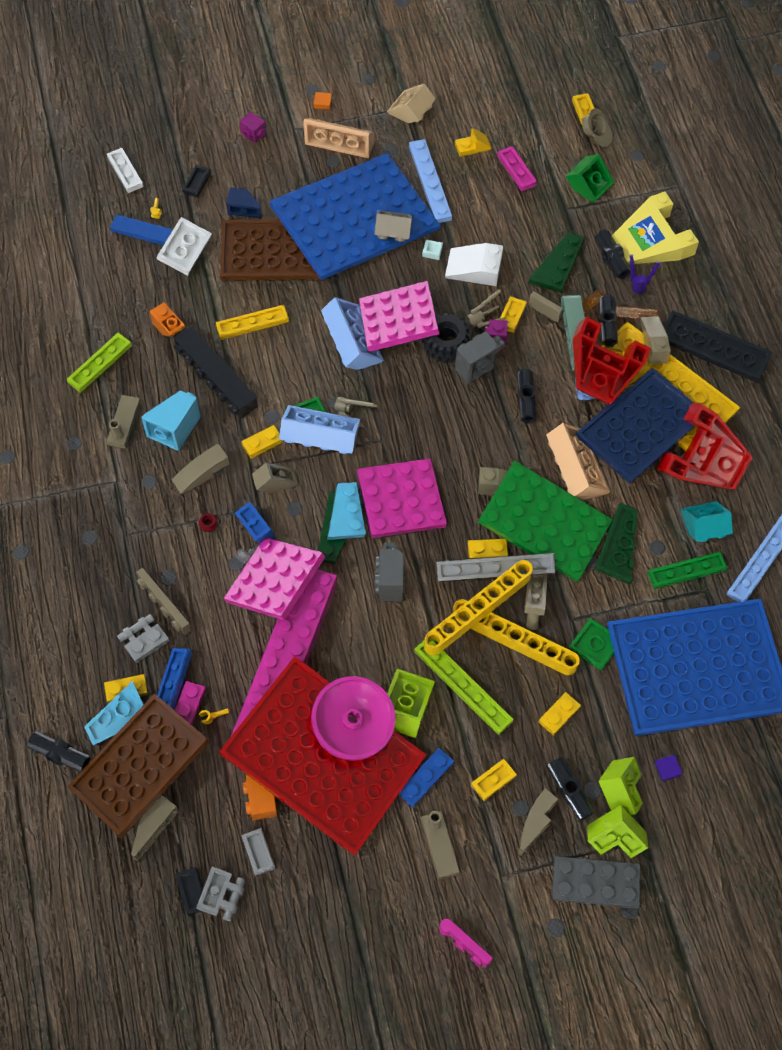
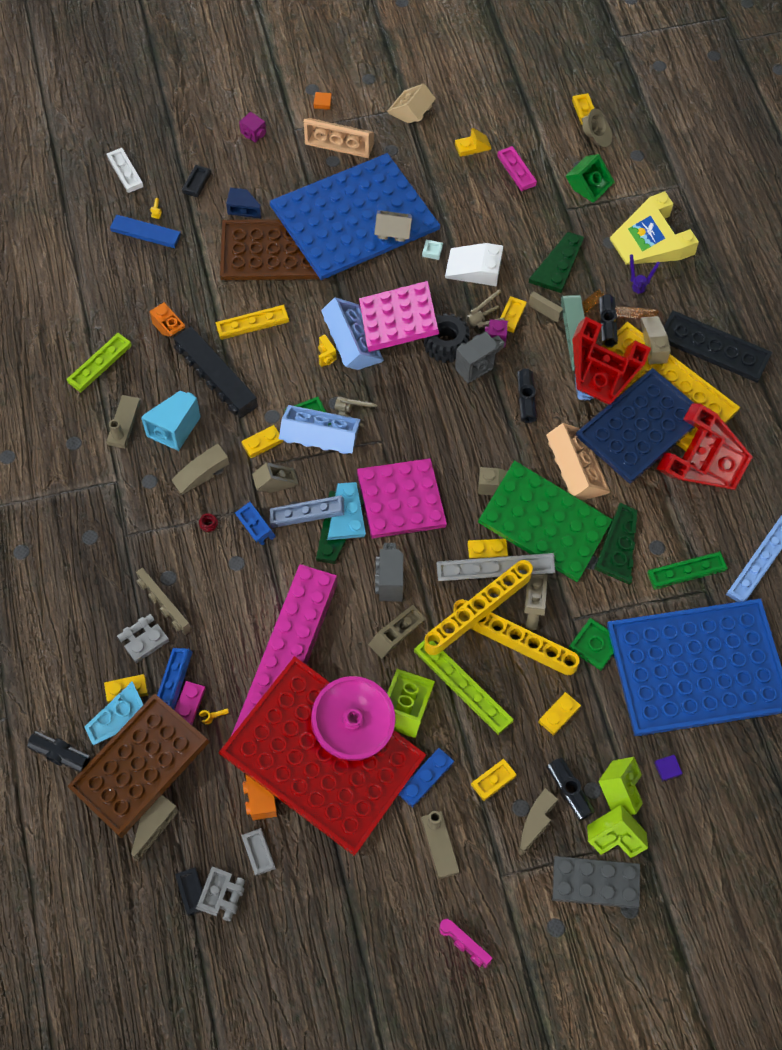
white plate [157,217,212,276] -> none
plate [223,538,325,620] -> none
clear hand [236,544,260,563] -> none
light blue plate [409,139,452,223] -> none
black piece [595,229,631,279] -> none
teal slope [681,501,733,542] -> none
none -> sand blue tile [270,495,344,528]
none -> yellow bracket [318,335,337,367]
none -> dark tan slope [368,605,426,659]

